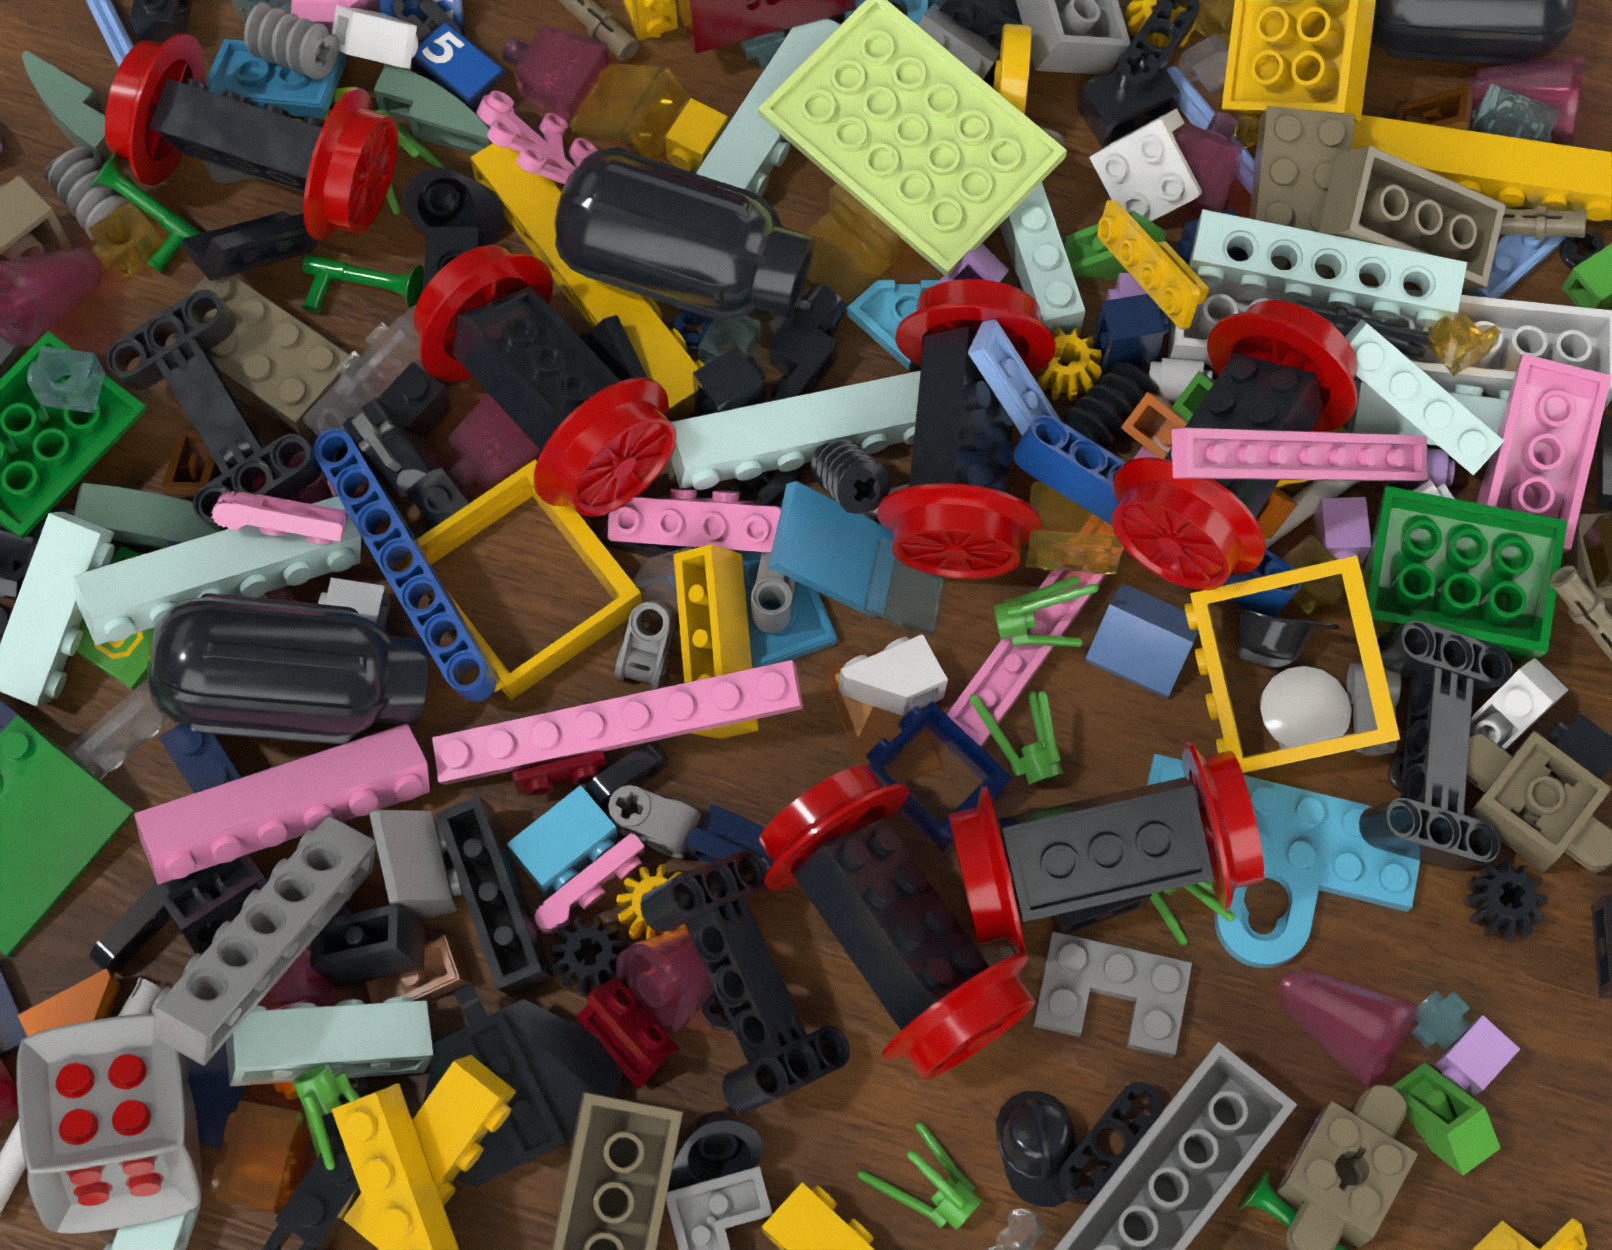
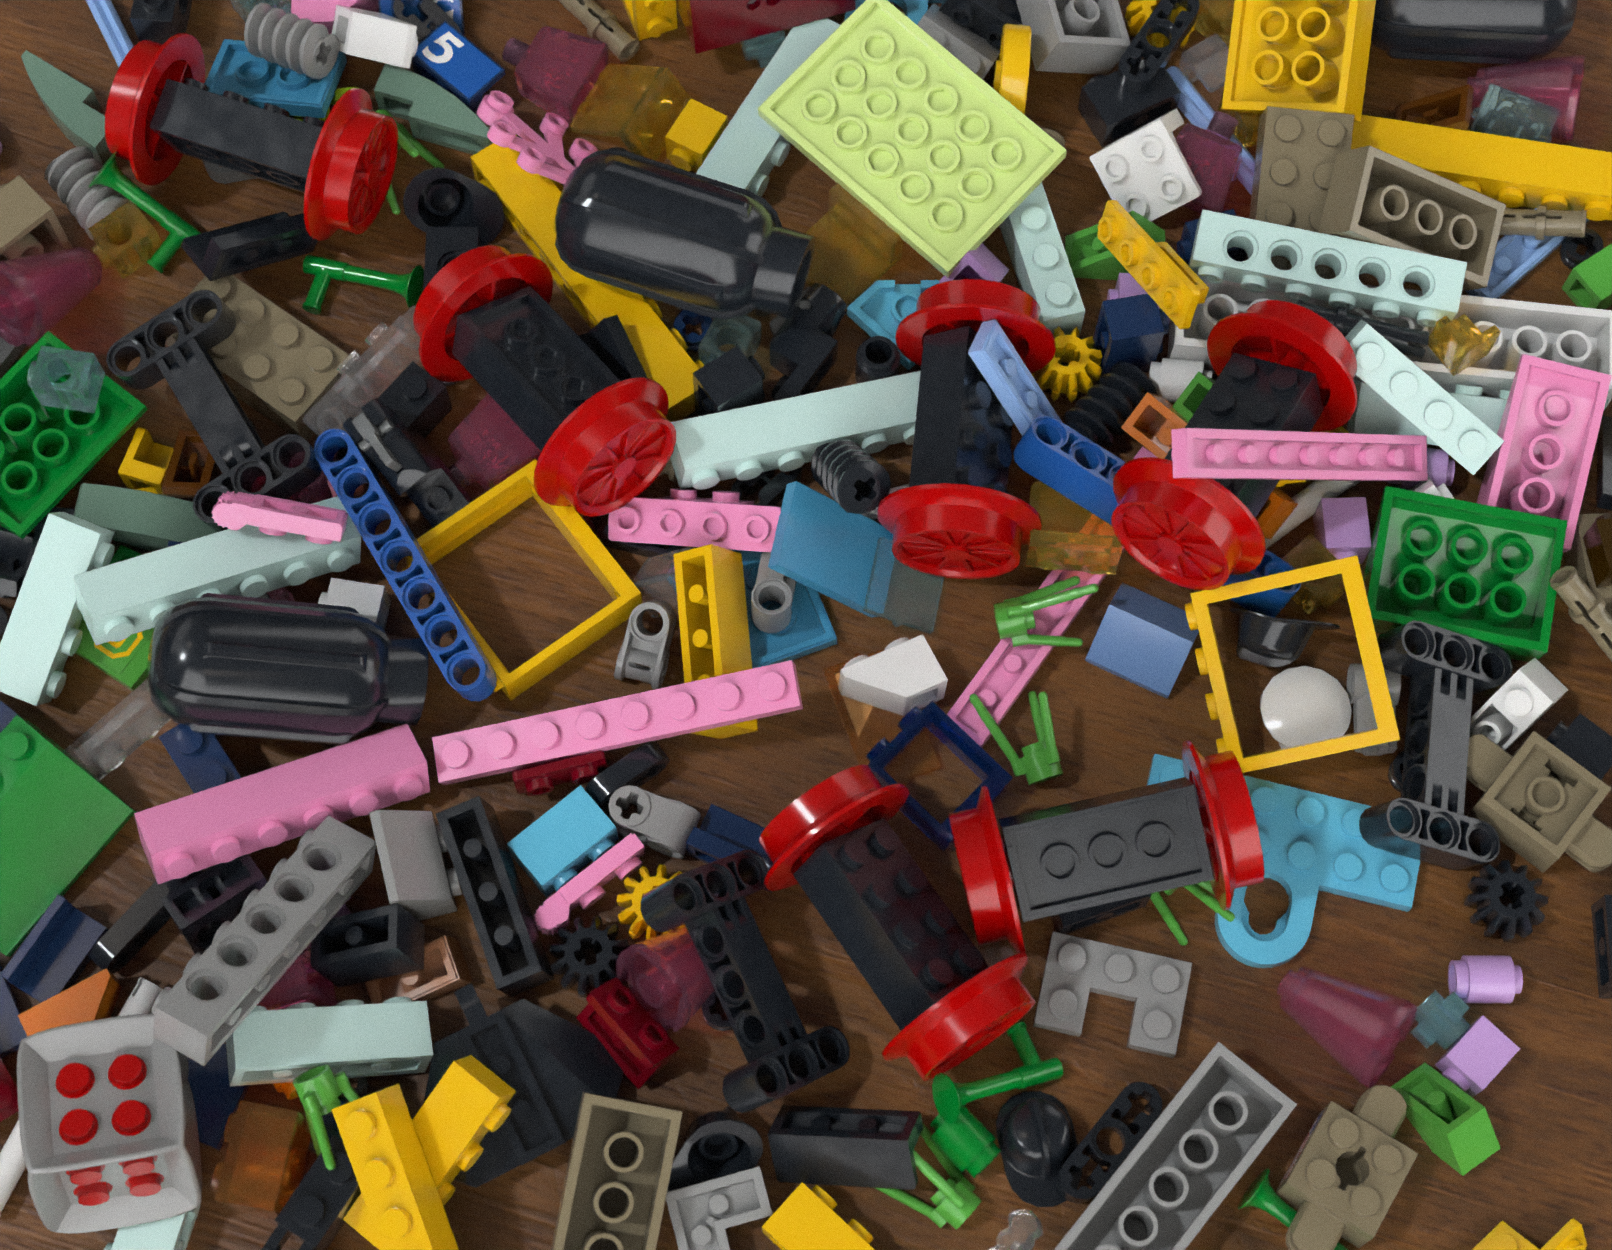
none -> dark blue panel [0,894,109,1003]
none -> yellow panel [118,427,174,496]
none -> black panel [767,1105,923,1190]
none -> black brick [855,336,900,384]
none -> green brick [929,1105,1002,1178]
none -> green piece [932,1022,1063,1124]
none -> lavender brick [1448,955,1523,1004]

